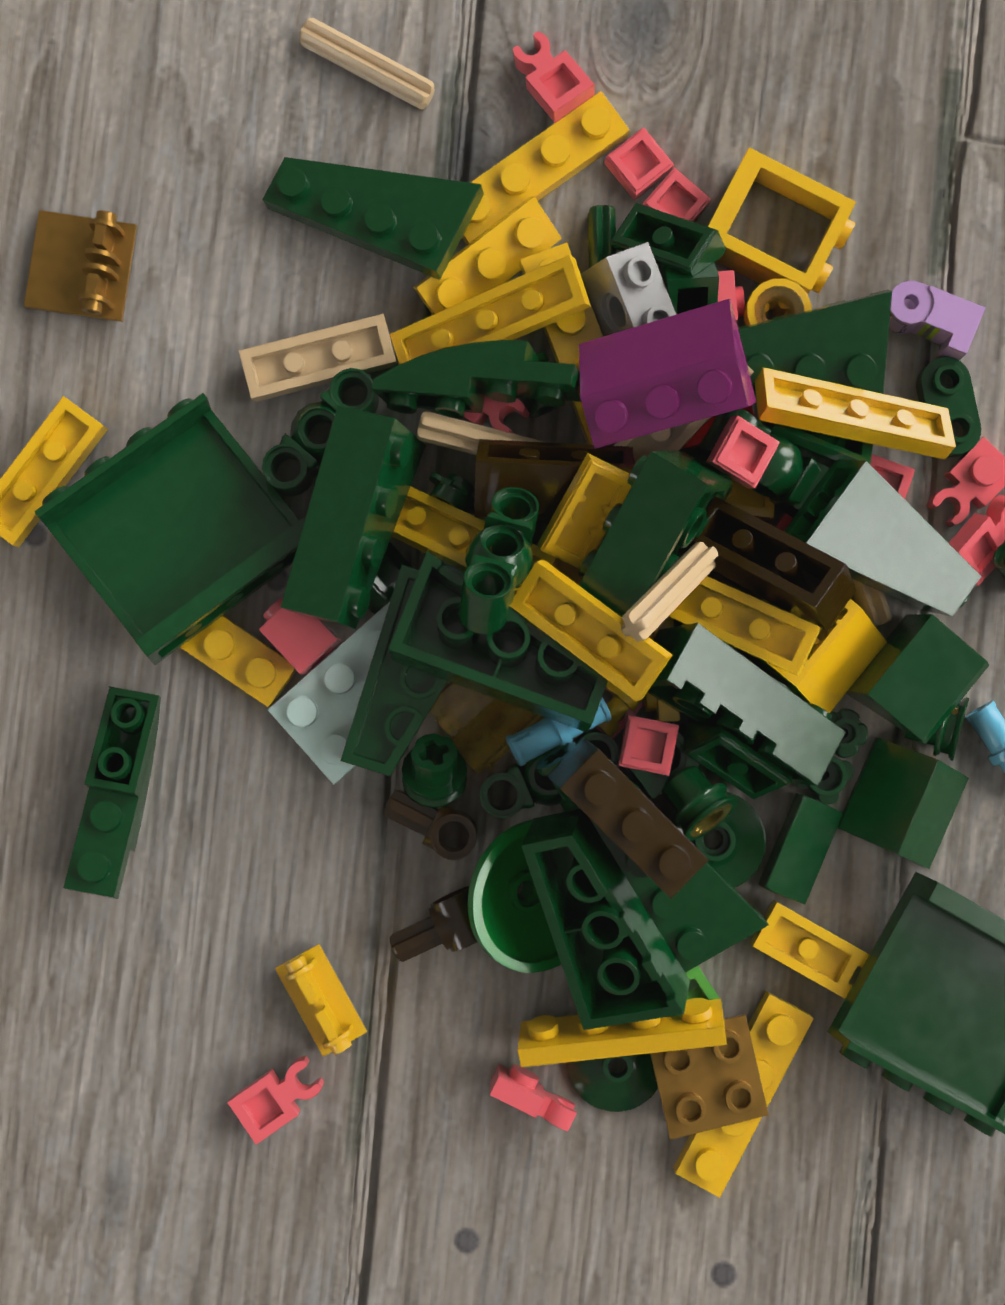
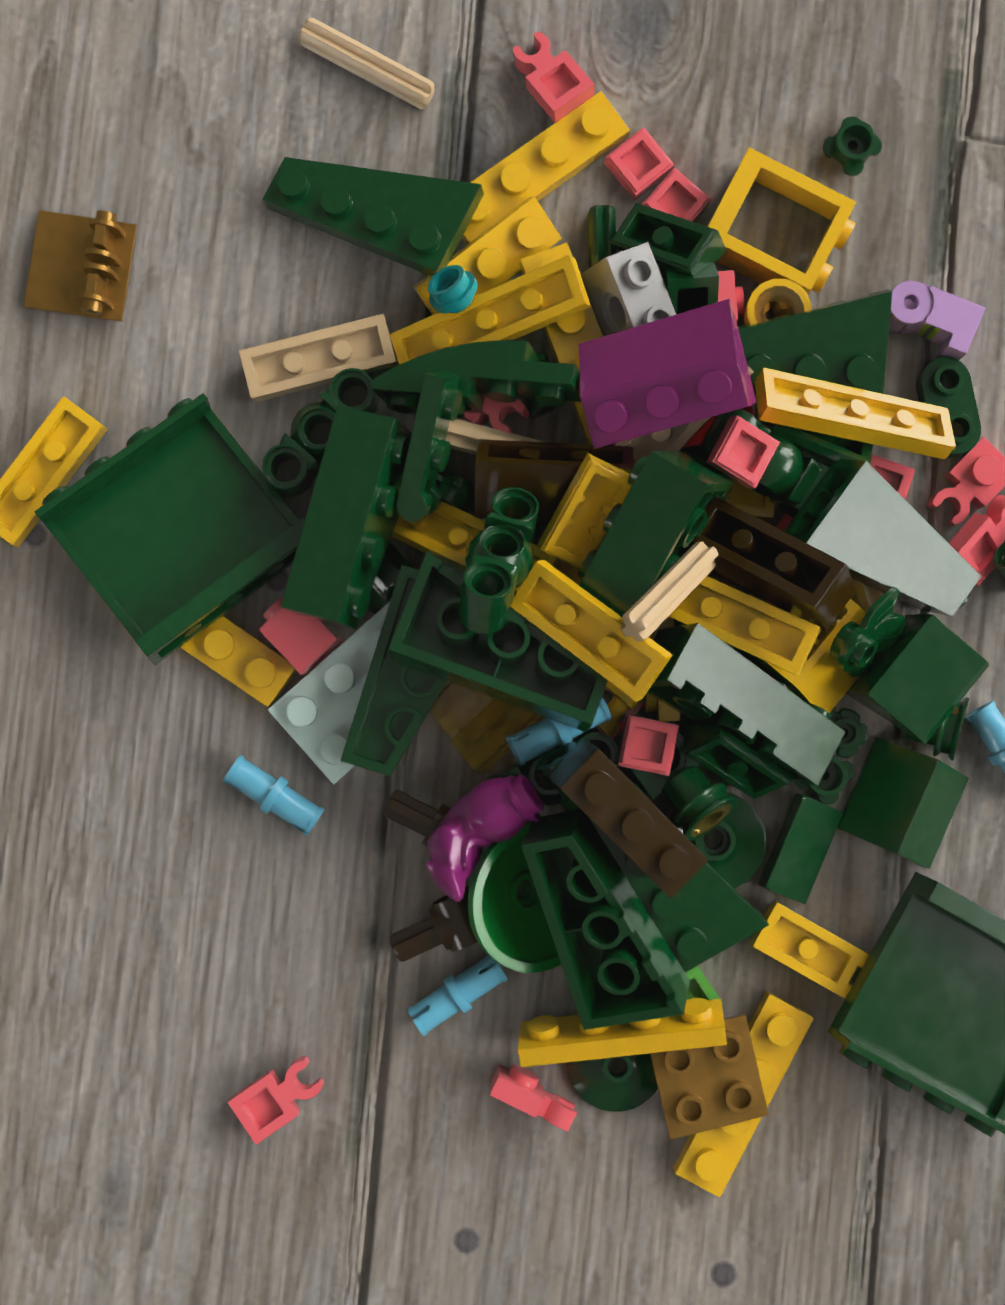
dark green slope [63,686,161,899] -> none
yellow hinge [275,943,367,1057] -> none
dark green piece [401,733,467,808] -> none
none -> medium azure pin [222,755,325,836]
none -> dark green plate [397,370,462,522]
none -> medium azure pin [407,955,509,1036]
none -> magenta animal [426,774,544,902]
none -> teal plate [428,265,478,313]
none -> dark green plate [822,116,882,176]
none -> dark green plate [830,586,906,677]

